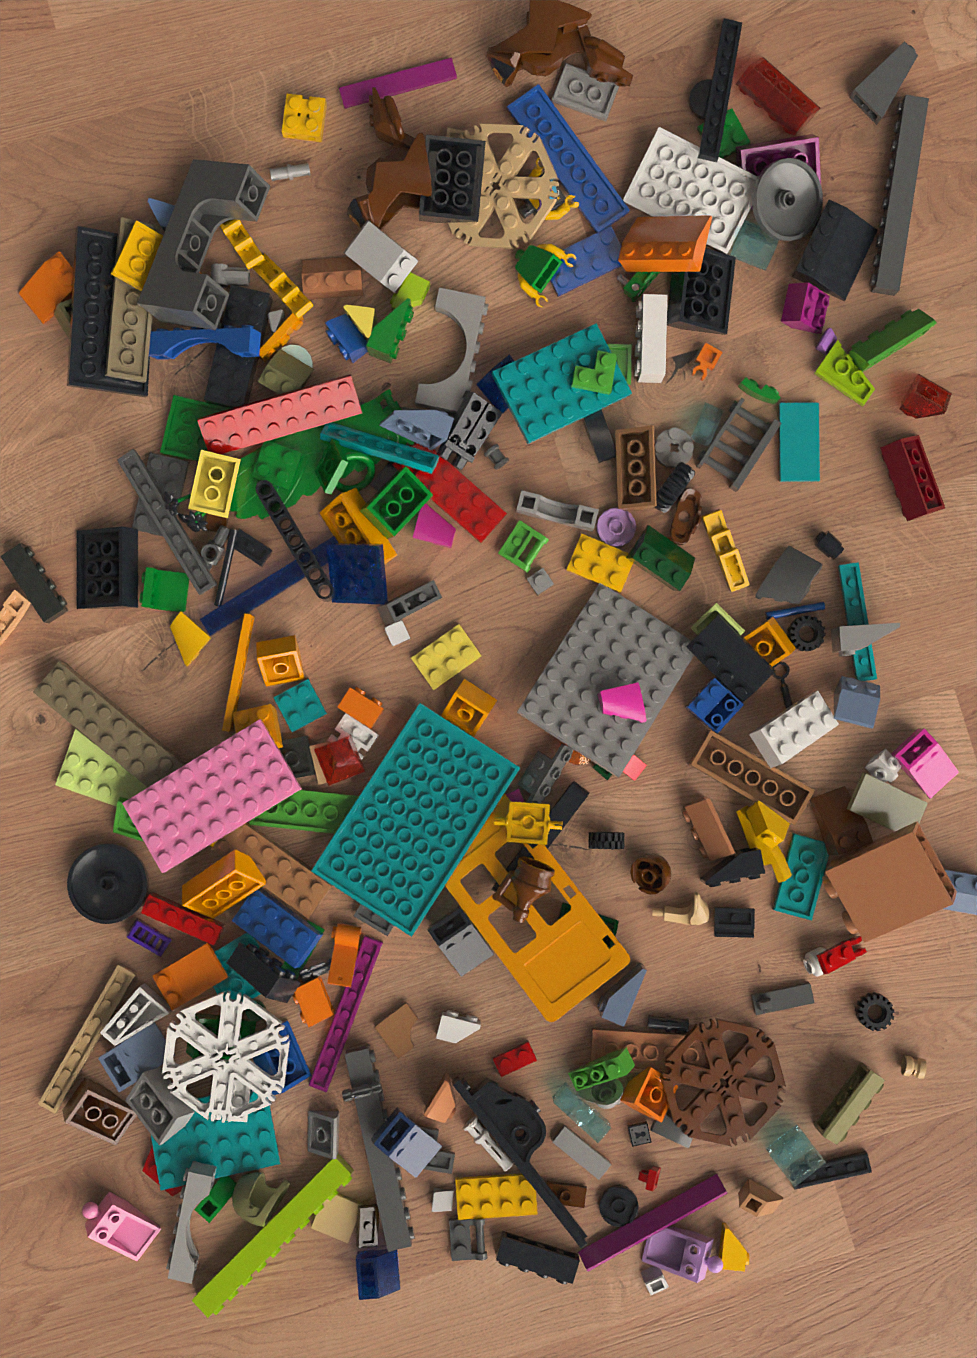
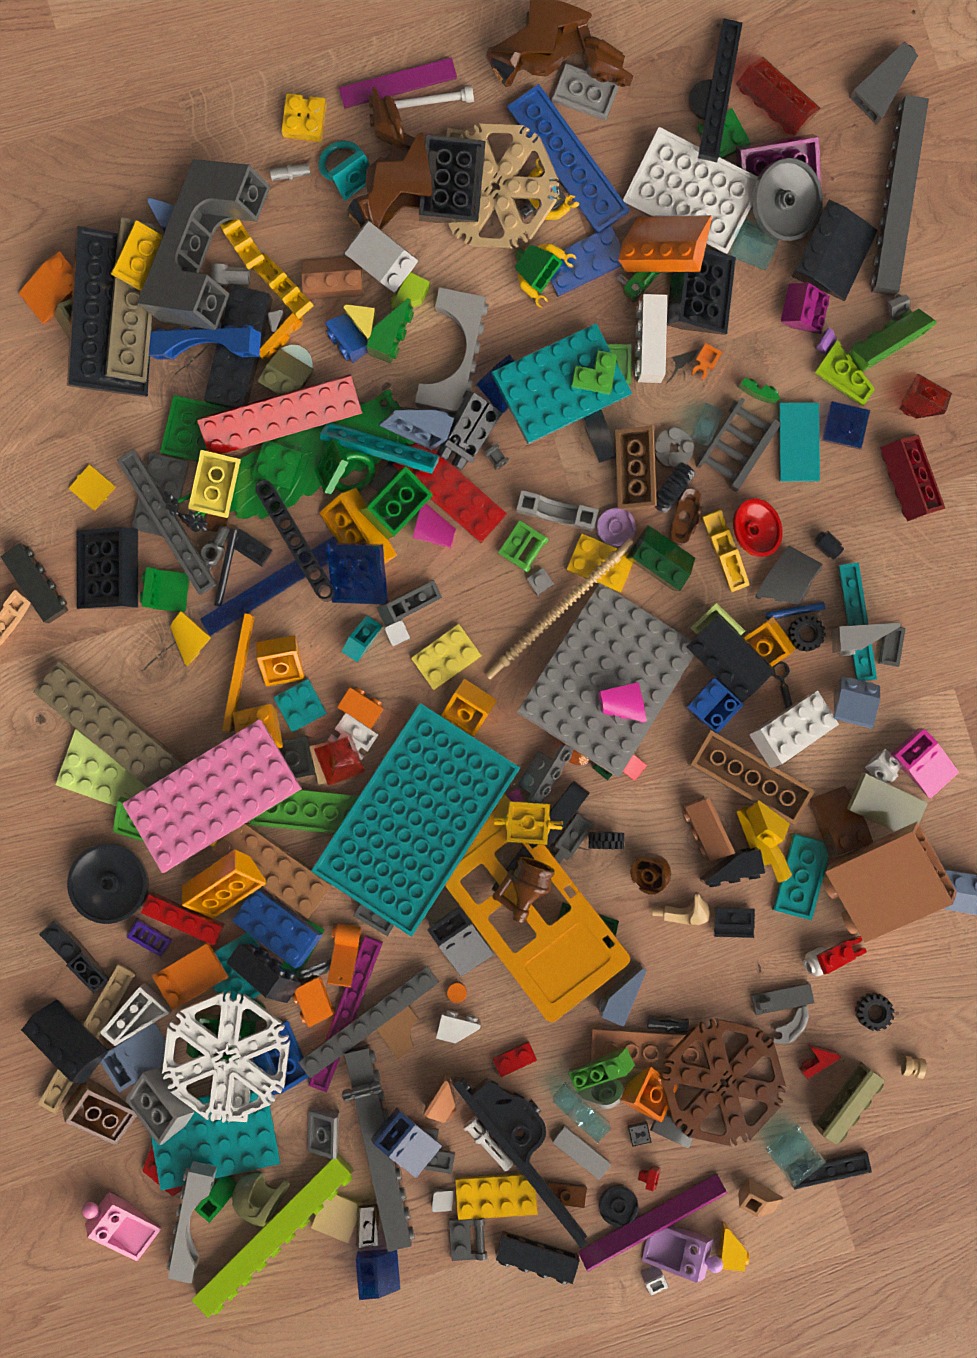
none -> black slope [21,1000,109,1083]
none -> black slope [39,920,109,994]
none -> yellow piece [68,464,116,511]
none -> dark grey plate [298,965,439,1078]
none -> teal tile [318,140,370,201]
none -> teal slope [341,616,383,663]
none -> white piece [395,86,474,109]
none -> orange tile [447,982,467,1003]
none -> tan hose [485,538,635,680]
none -> dark grey hinge [553,813,594,864]
none -> red dish [733,498,783,557]
none -> light grey piece [772,1005,809,1044]
none -> red slope [799,1044,841,1079]
none -> clear blue plate [822,401,870,450]
none -> dark grey tile [878,627,906,667]
none -> light grey tile [887,293,910,320]

